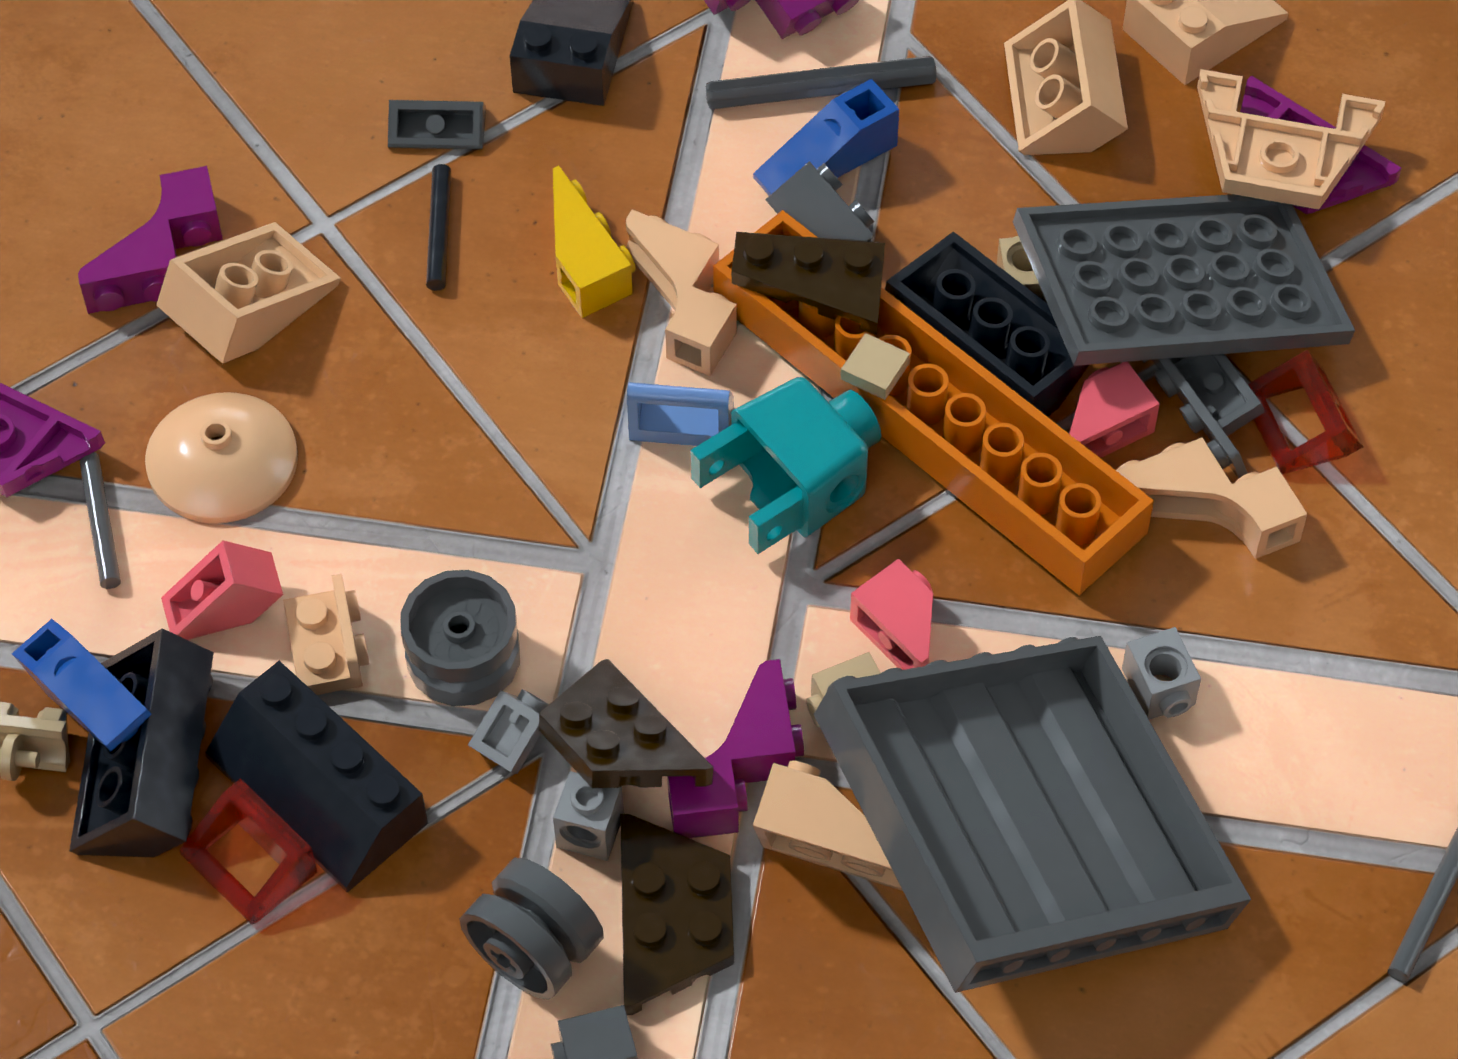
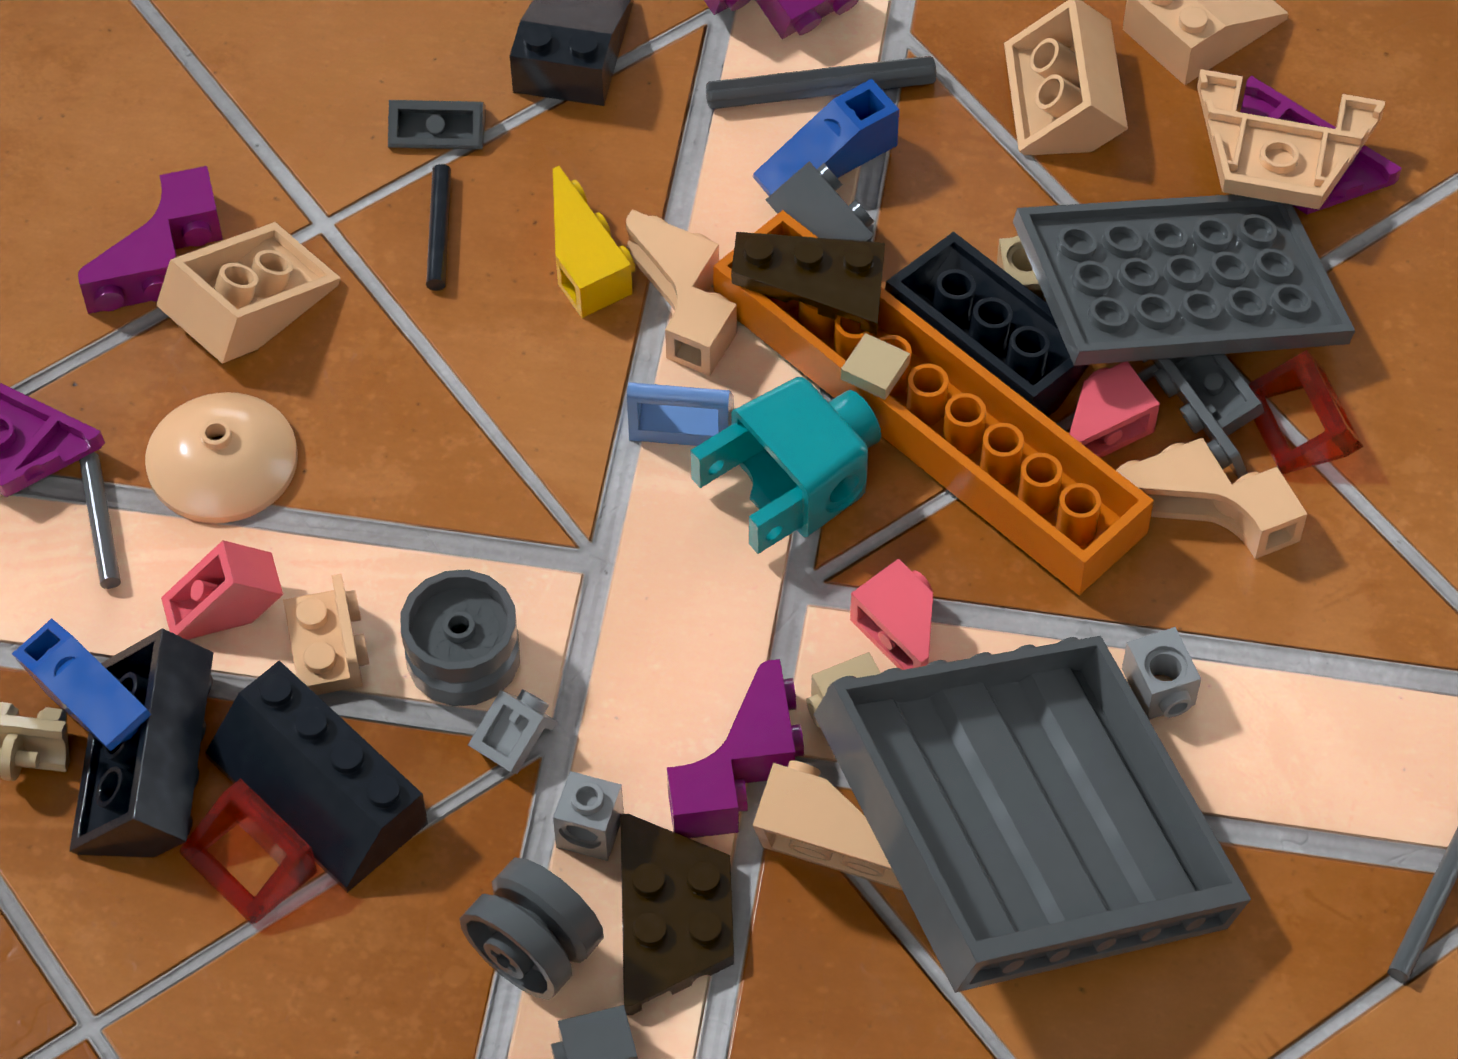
dark brown wing [539,659,713,788] -> none

